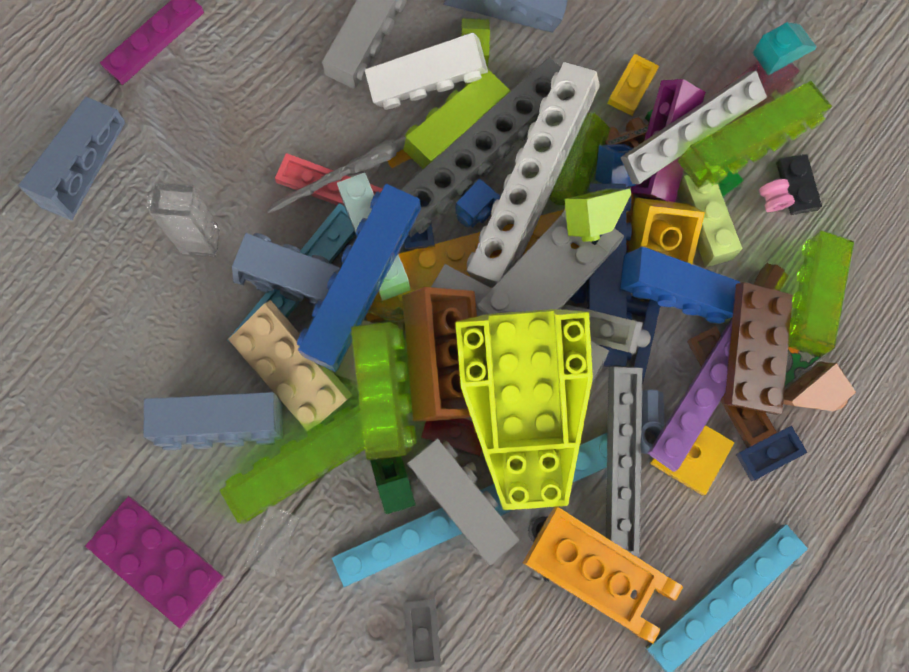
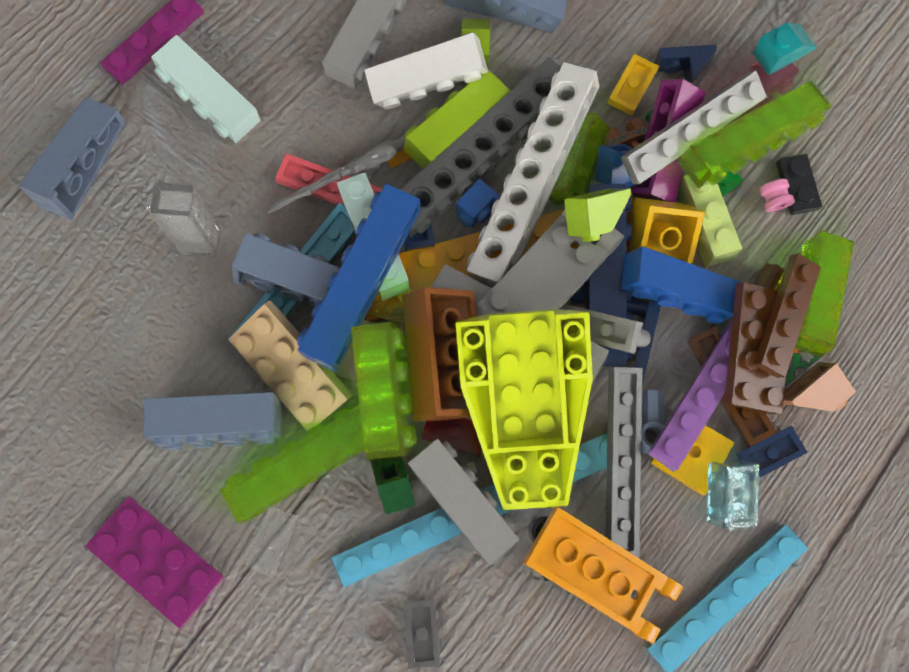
none -> light aqua brick [151,35,260,143]
none -> dark blue slope [654,44,717,84]
none -> clear light blue bracket [707,462,759,531]
none -> reddish brown plate [753,253,821,378]

